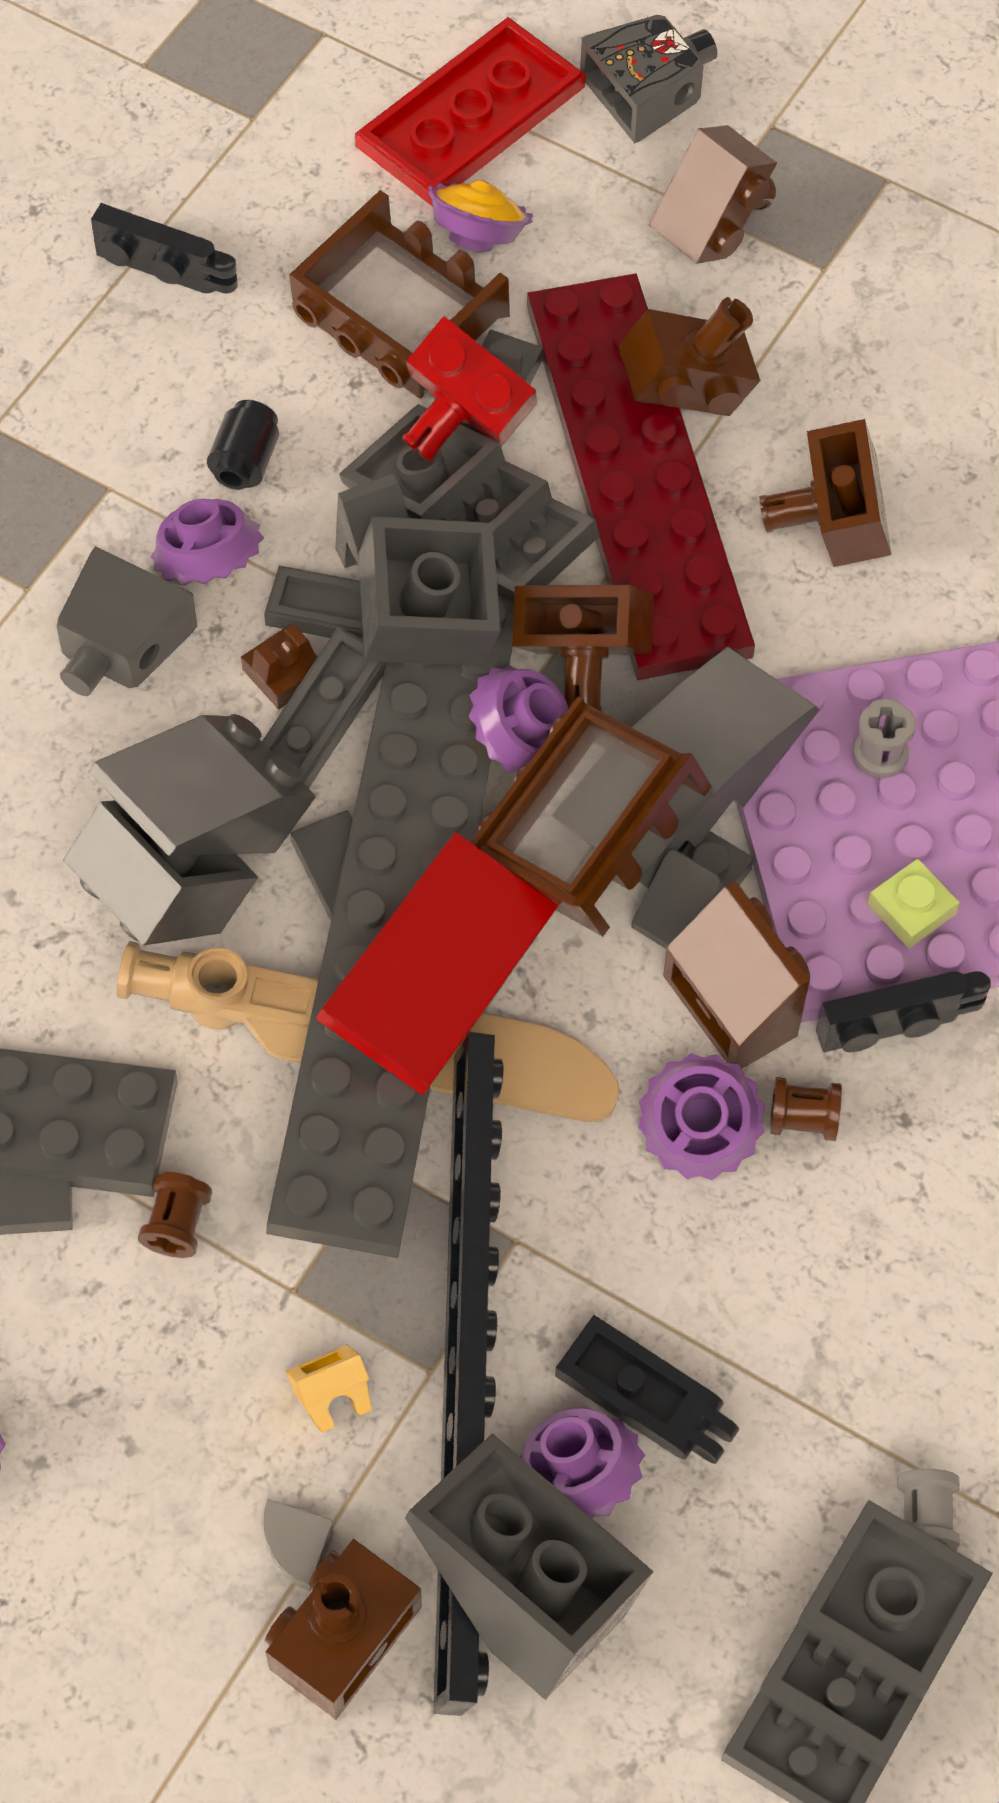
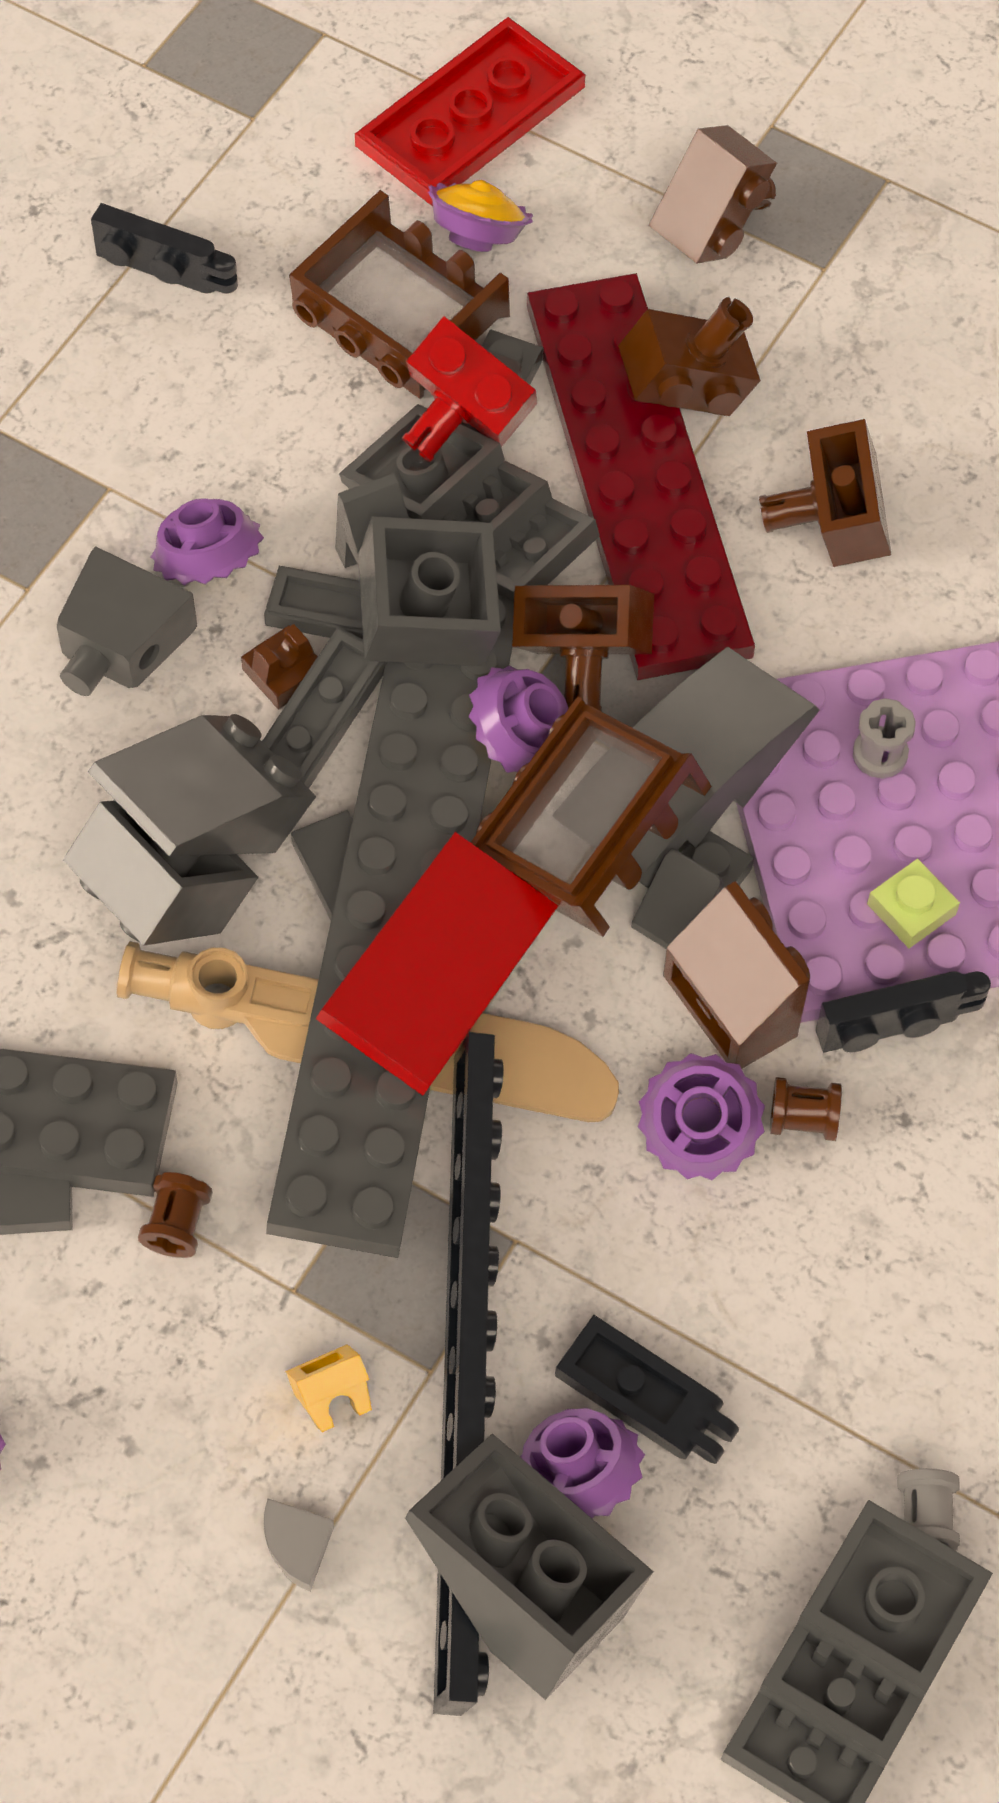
black brick [207,400,279,490] -> none
reddish brown brick [265,1538,422,1720] -> none
dark grey torso [580,14,718,144] -> none

